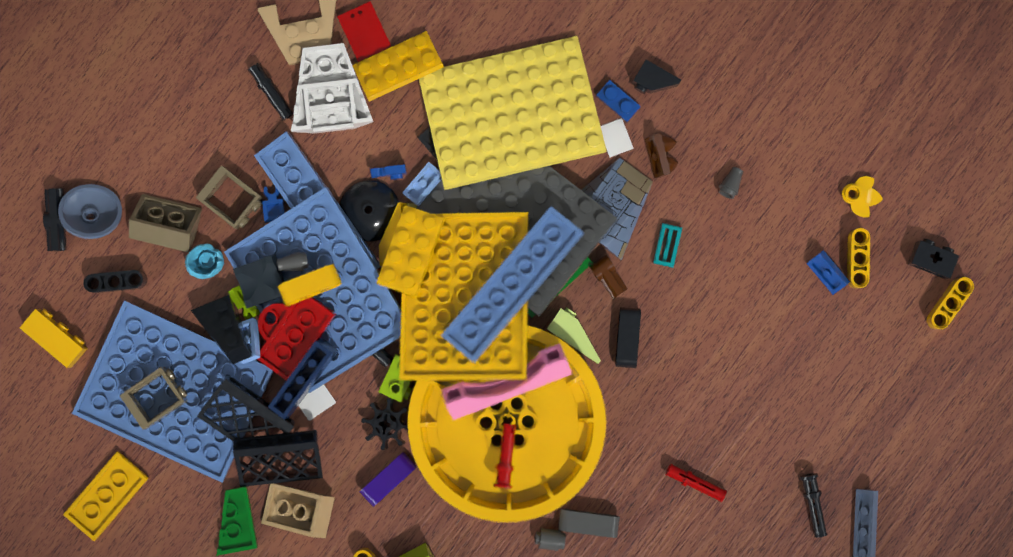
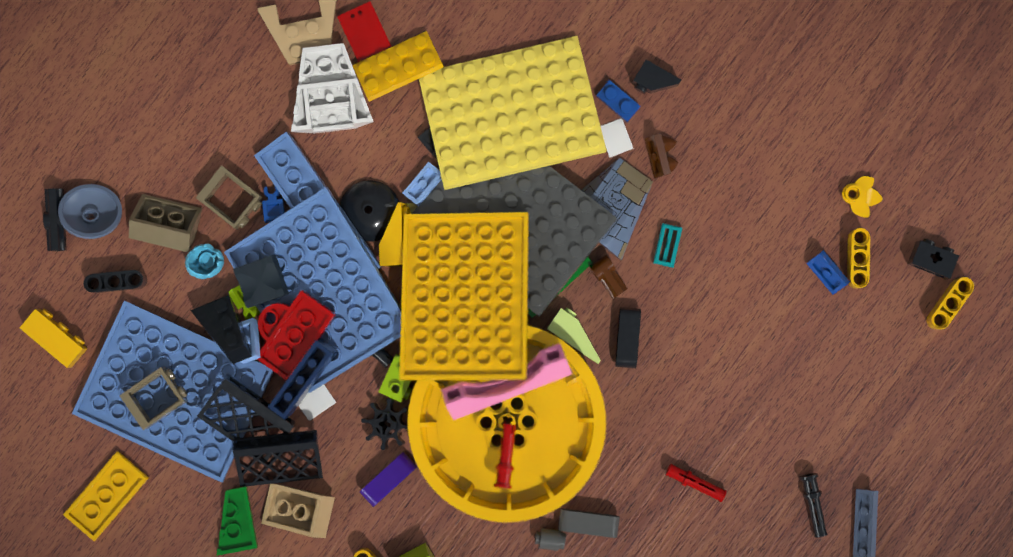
black pin [248,63,293,121] -> none
dark grey cone [276,251,308,271] -> none
yellow beam [278,264,342,306] -> none
blue plate [370,164,407,180] -> none
yellow plate [376,206,445,297] -> none
medium blue plate [441,207,584,363] -> none
dark grey cone [719,167,743,199] -> none

